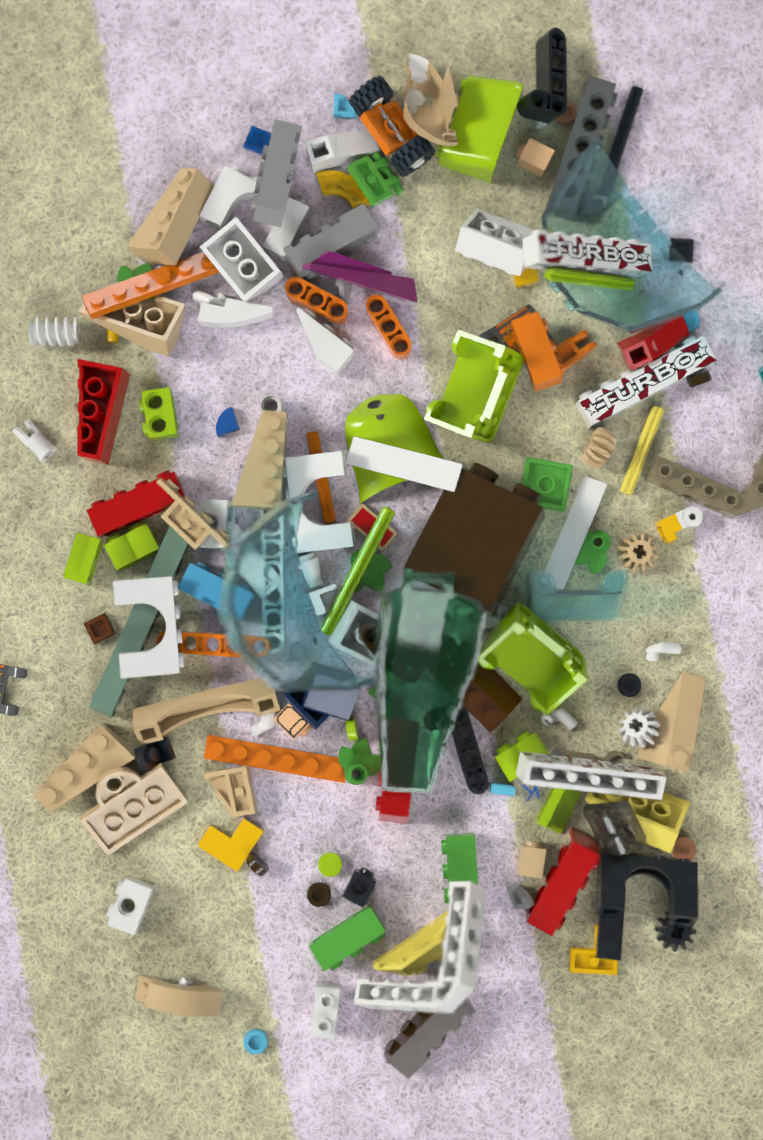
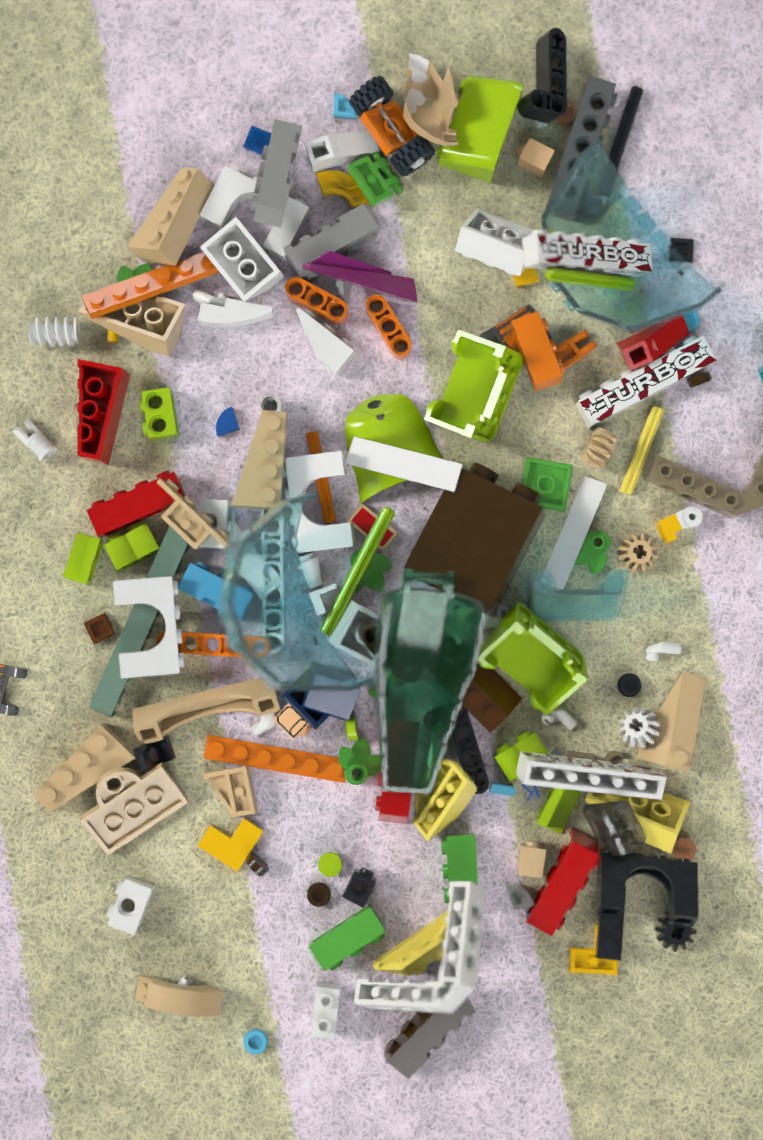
none -> light yellow wedge [413,757,477,841]

